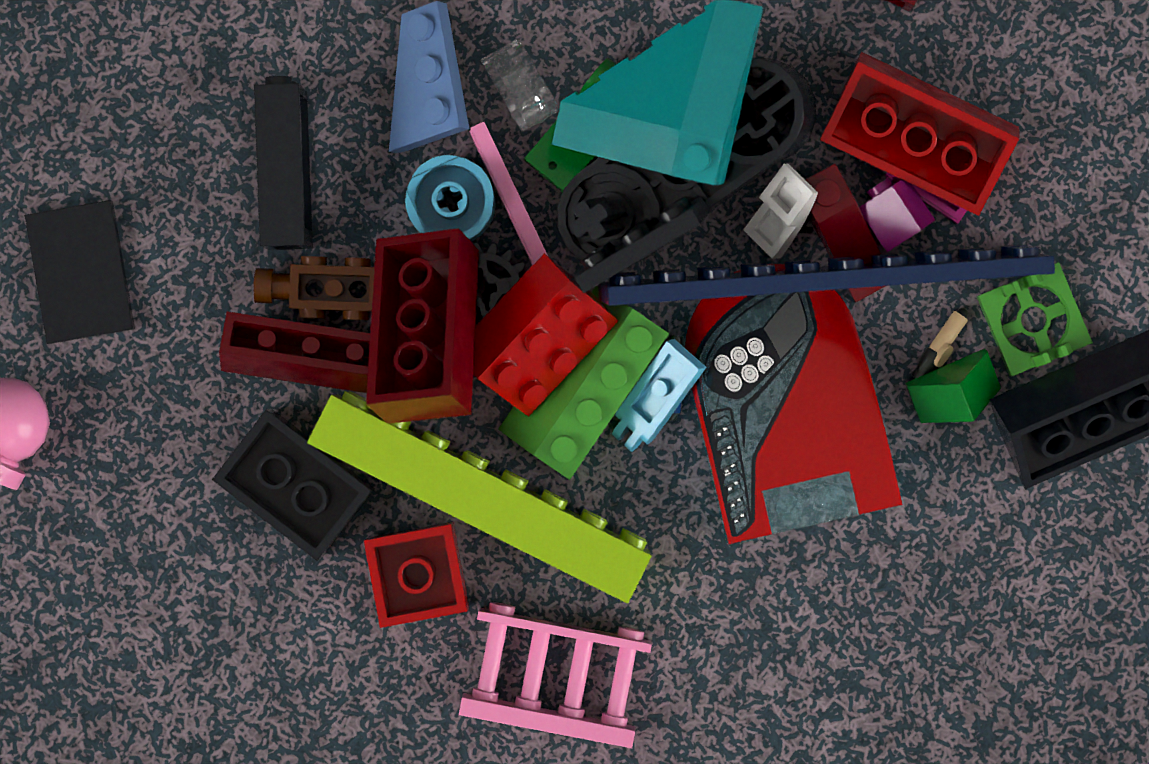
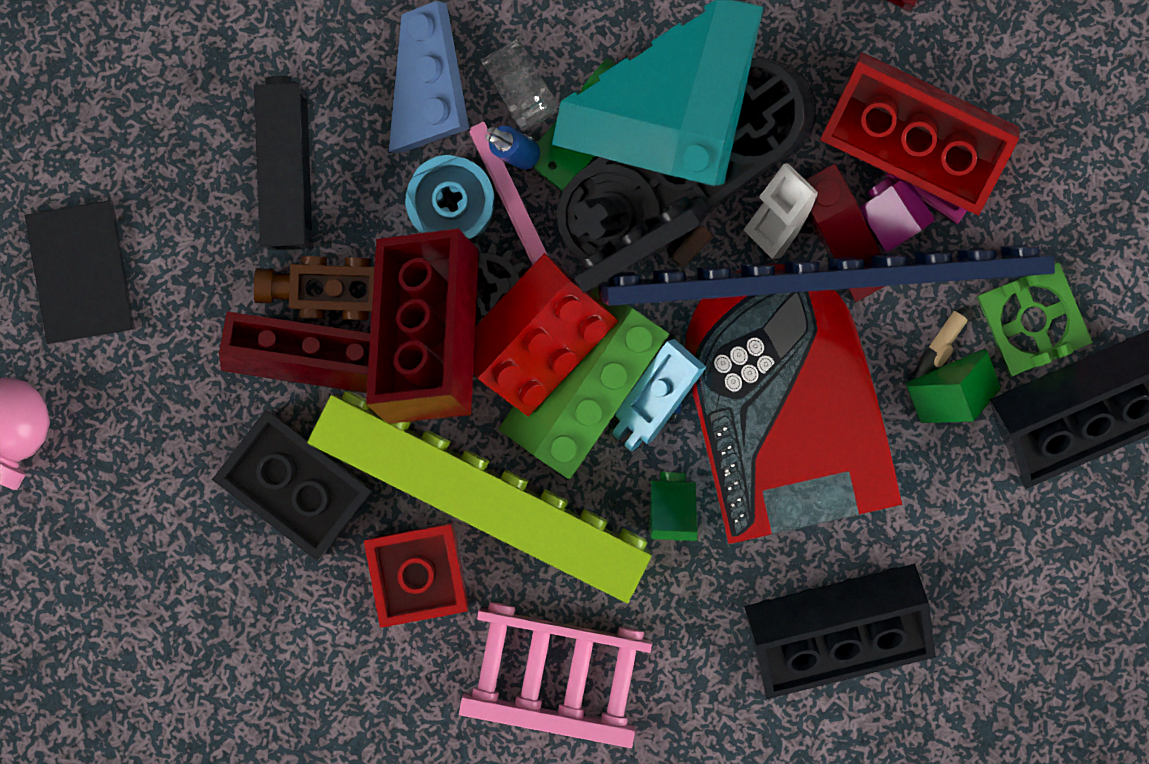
none -> blue piece [485,125,540,170]
none -> green slope [648,472,698,541]
none -> reddish brown tile [671,226,713,270]
none -> black slope [744,564,936,699]

